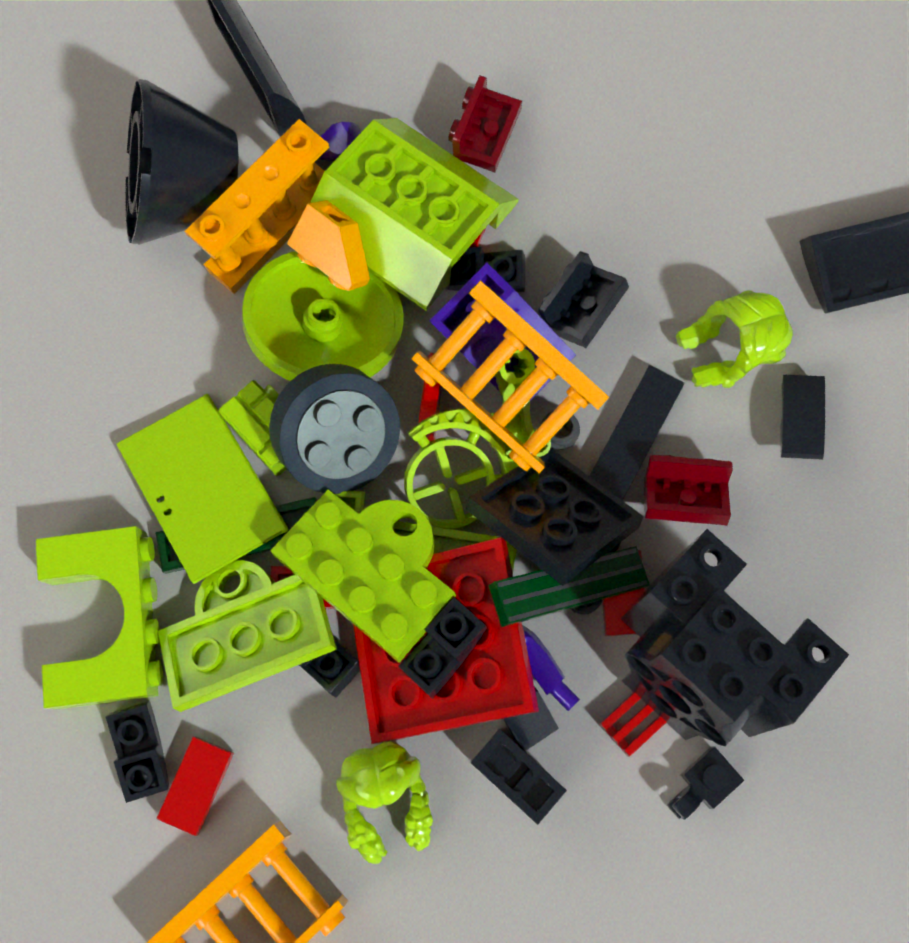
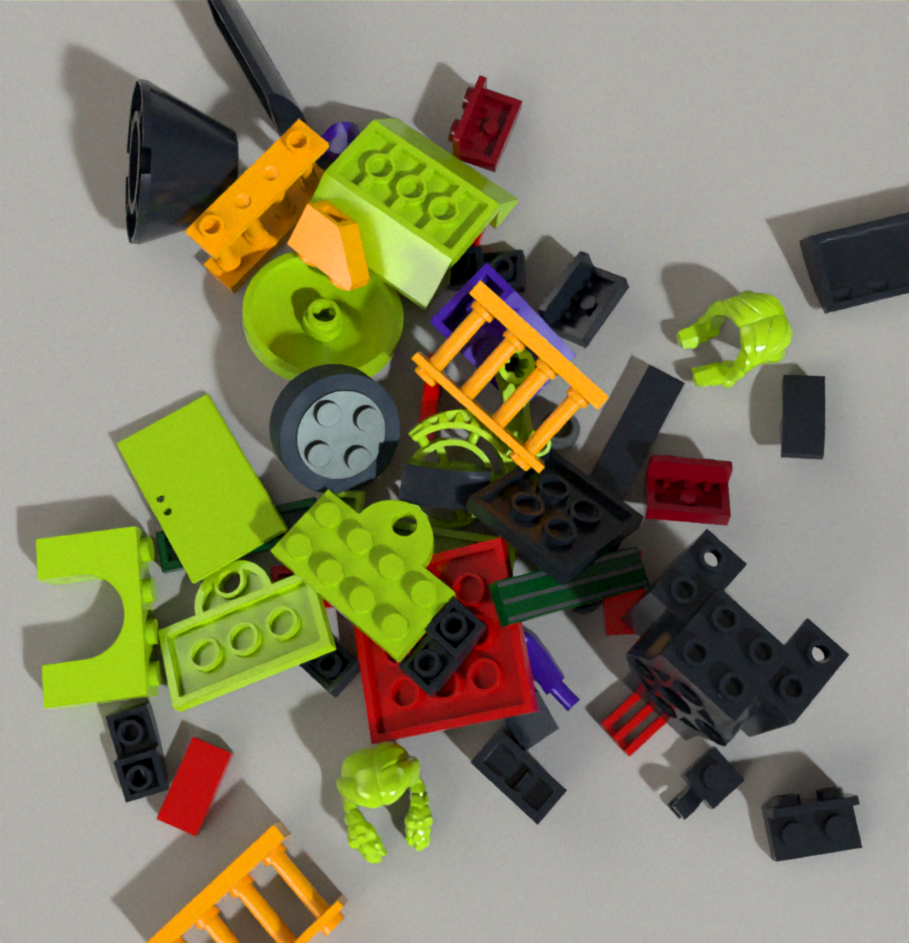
lime brick [218,380,287,477] -> none
none -> black slope [399,457,493,510]
none -> black bracket [761,786,862,862]

